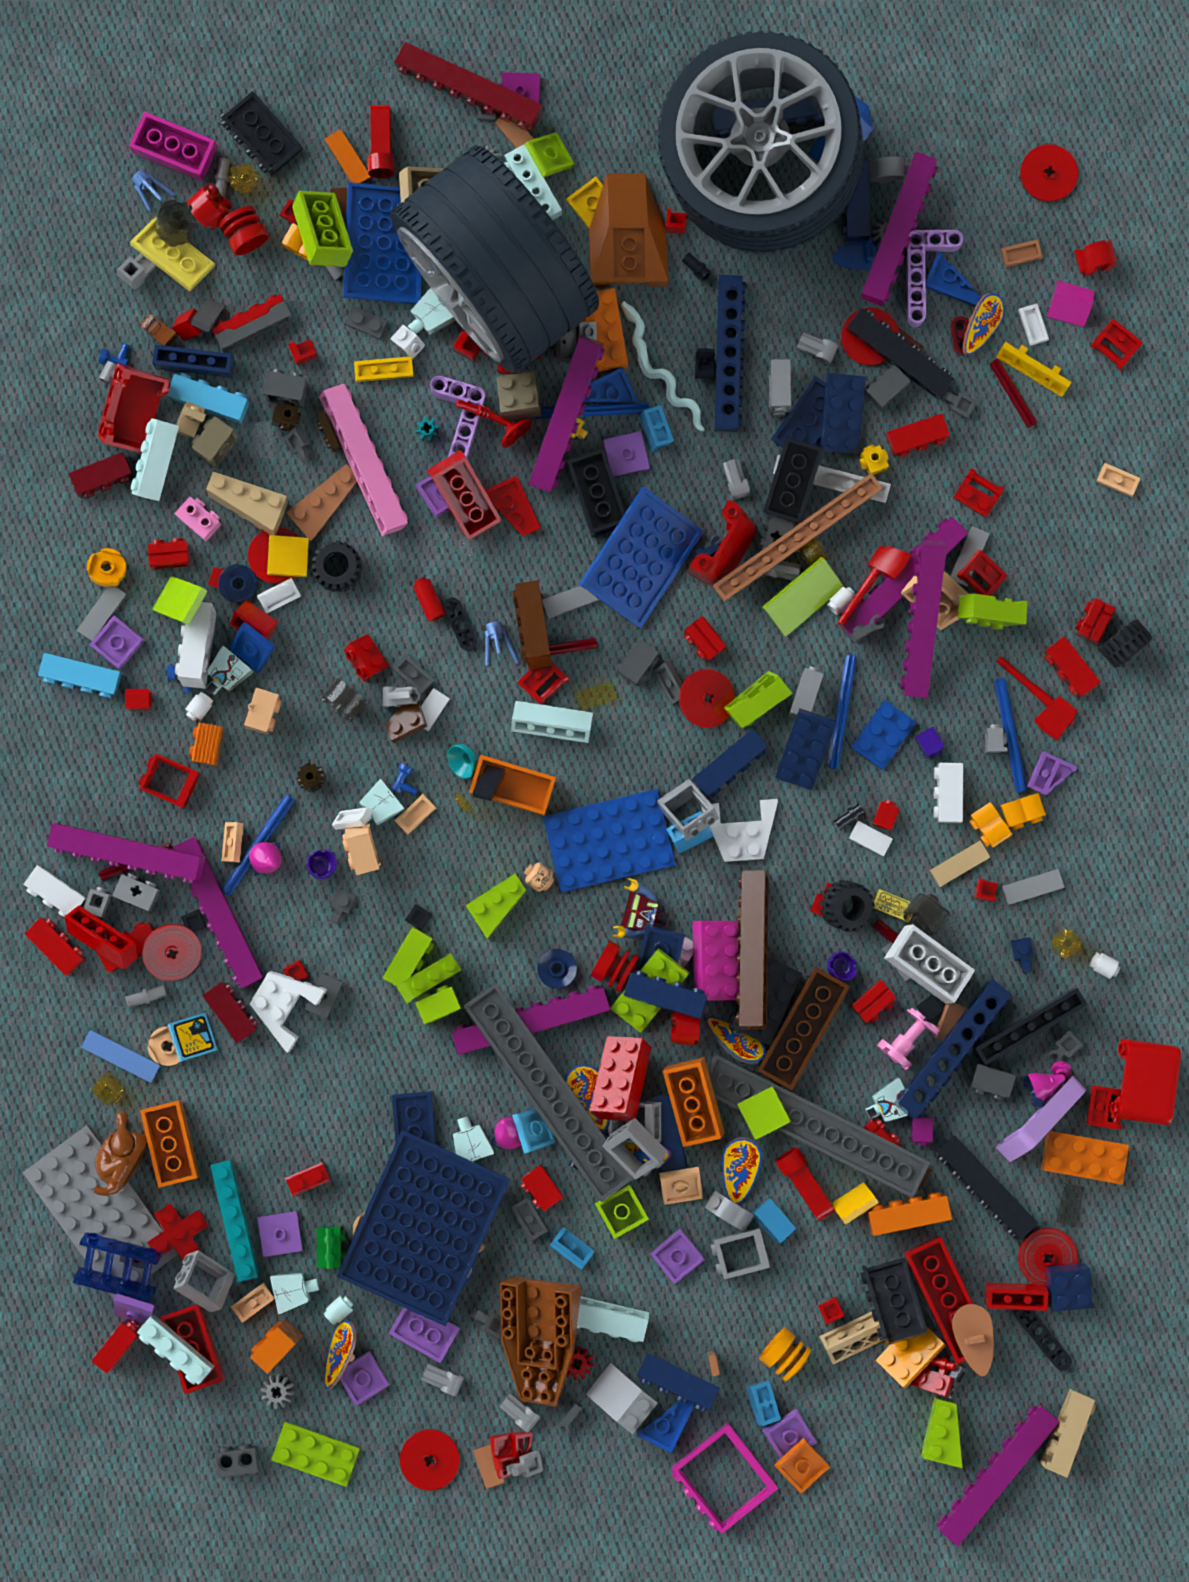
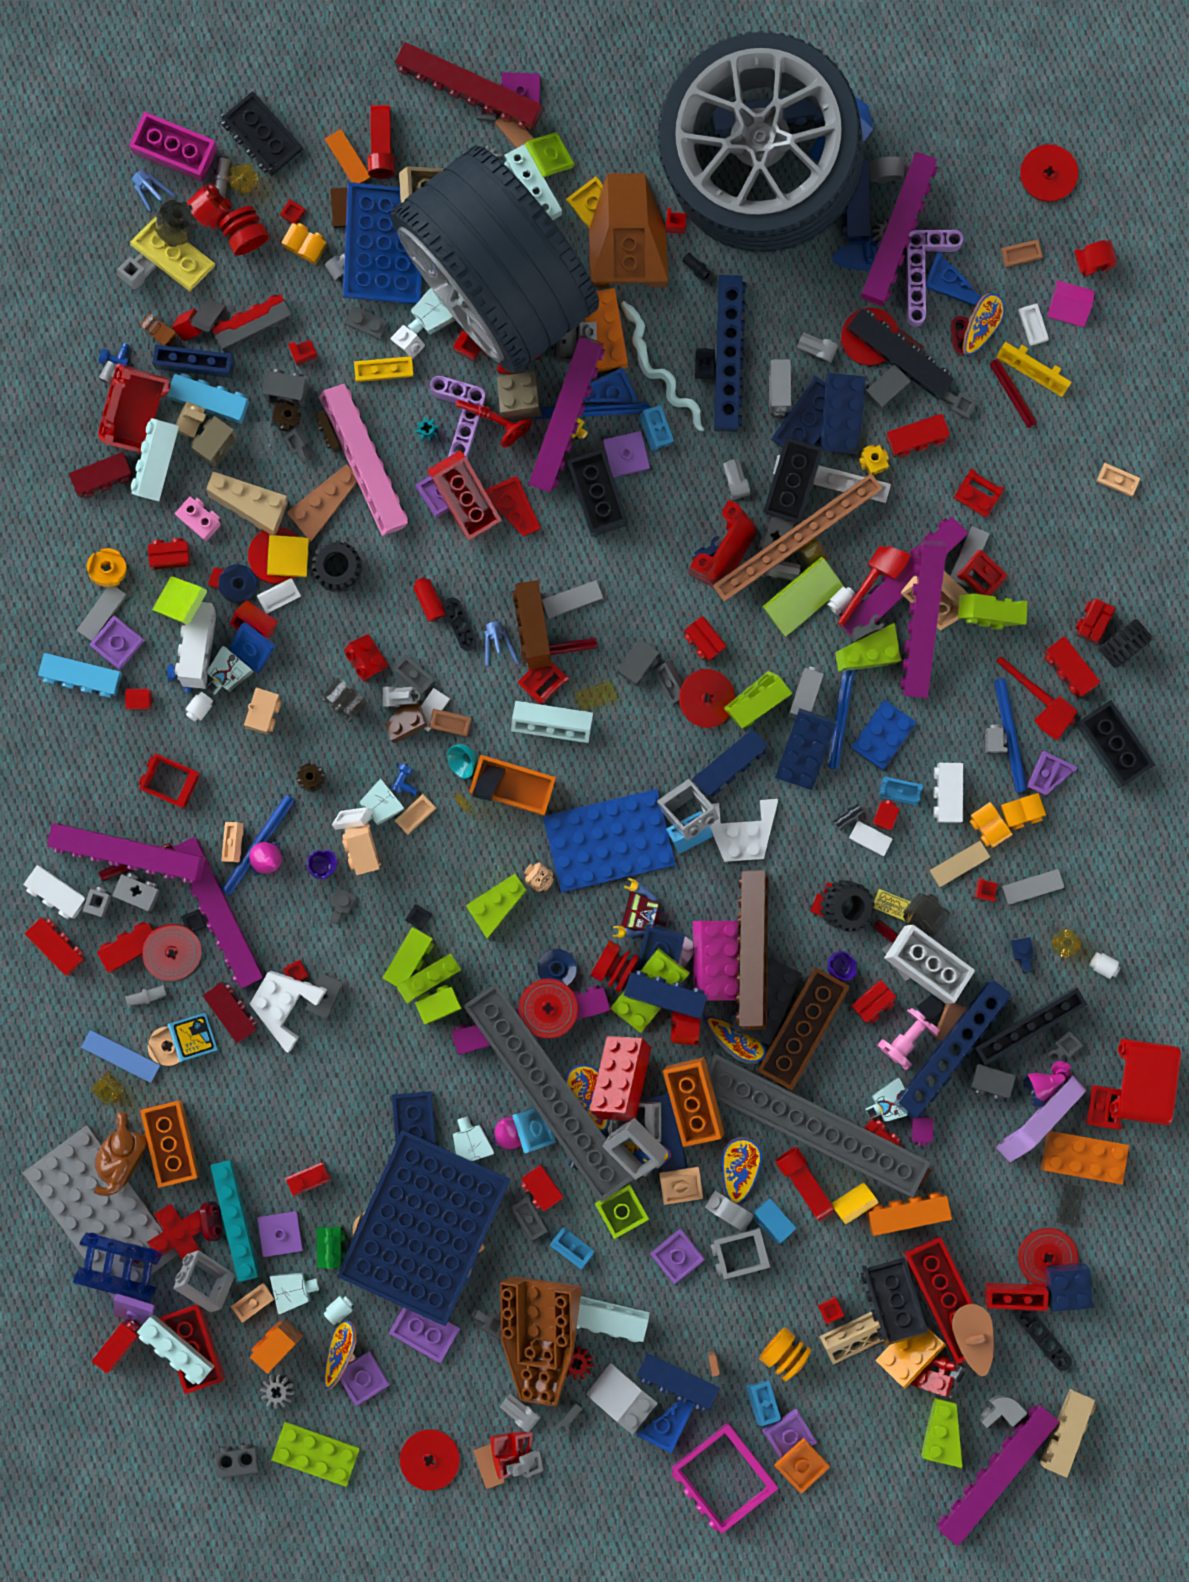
red brick [64,905,138,970] -> none
orange brick [189,723,224,766] -> none
lime brick [292,191,353,267] -> none
light grey piece [421,1363,464,1396] -> none
blue plate [579,487,704,628] -> none
lime tile [737,1086,791,1140] -> none
dark purple brick [915,727,945,759] -> none
black brick [936,1135,1038,1239] -> none
red plate [1090,319,1143,370] -> none
none -> dark red plate [200,1201,223,1242]
none -> nougat tile [428,709,471,737]
none -> red piece [519,979,578,1038]
none -> lime wedge [835,623,901,672]
none -> dark azure hinge [879,777,923,806]
none -> light grey brick [979,1395,1027,1428]
none -> black brick [1075,700,1155,788]

